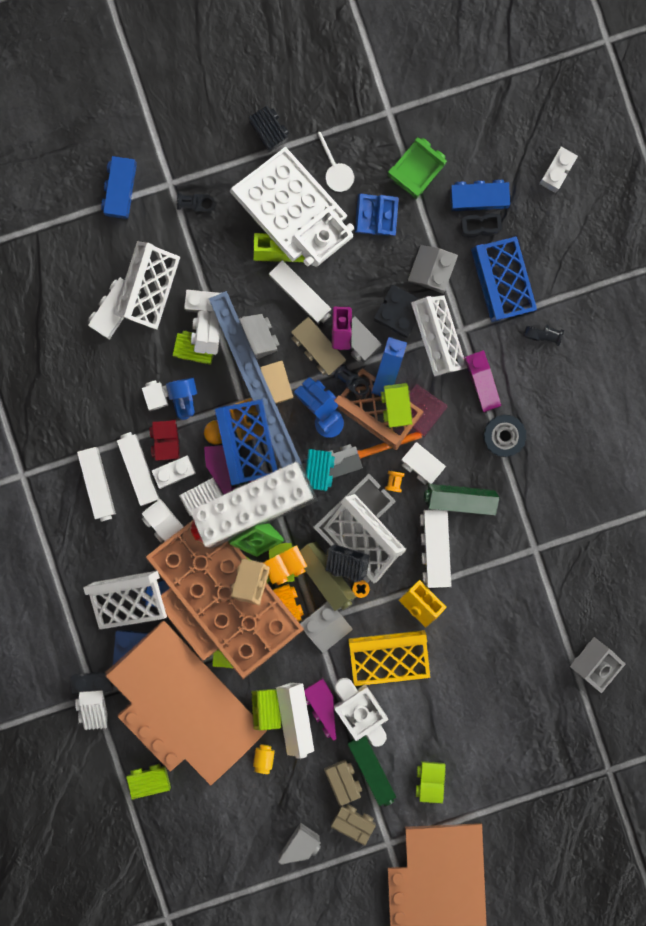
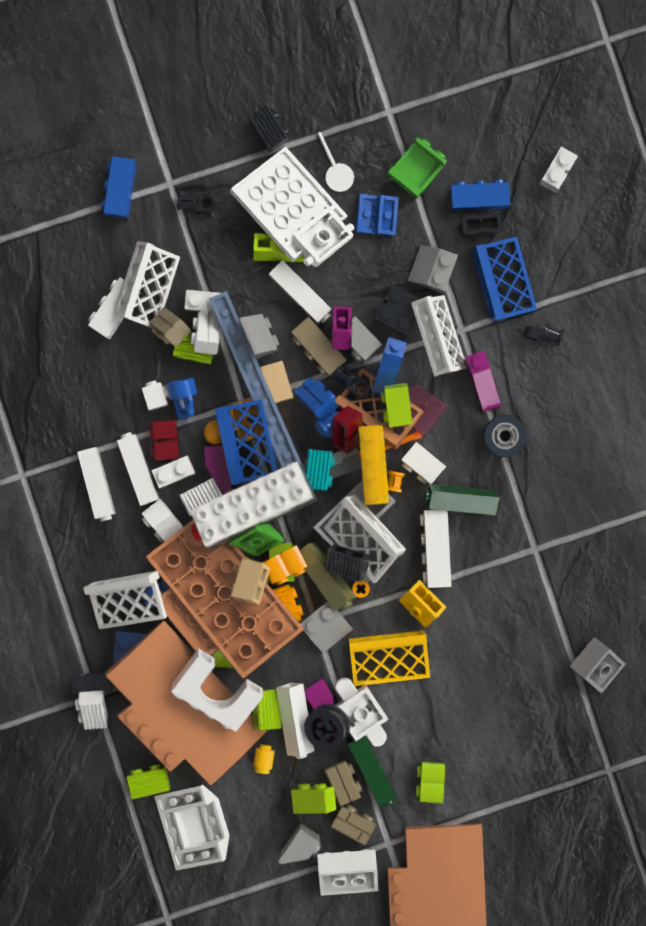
none -> dark tan brick [150,308,191,346]
none -> white slope [154,785,229,870]
none -> white arch [171,648,263,732]
none -> lime brick [291,783,336,814]
none -> black wheel [304,704,350,751]
none -> white slope [317,849,378,896]
none -> dark red piece [333,406,363,454]
none -> yellow brick [359,425,389,505]

